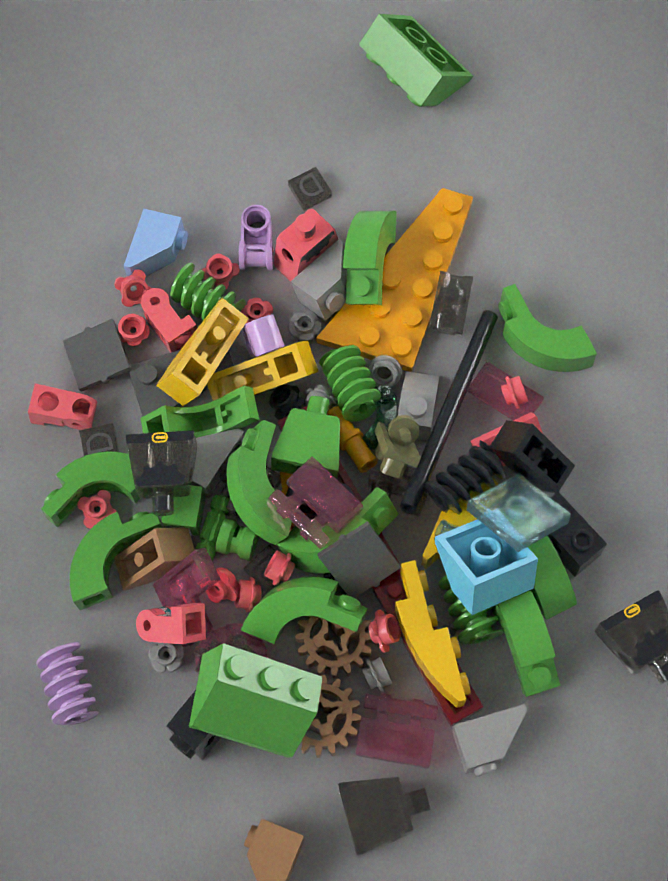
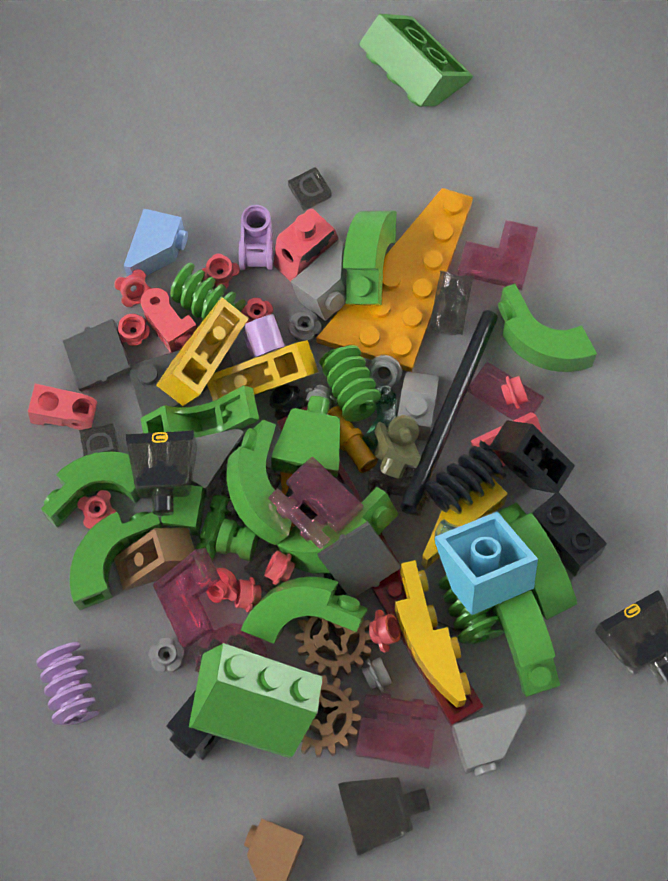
coral leg [136,603,206,644] -> none
clear light blue tile [466,473,571,552] -> none
none -> clear pink plate [457,220,538,291]

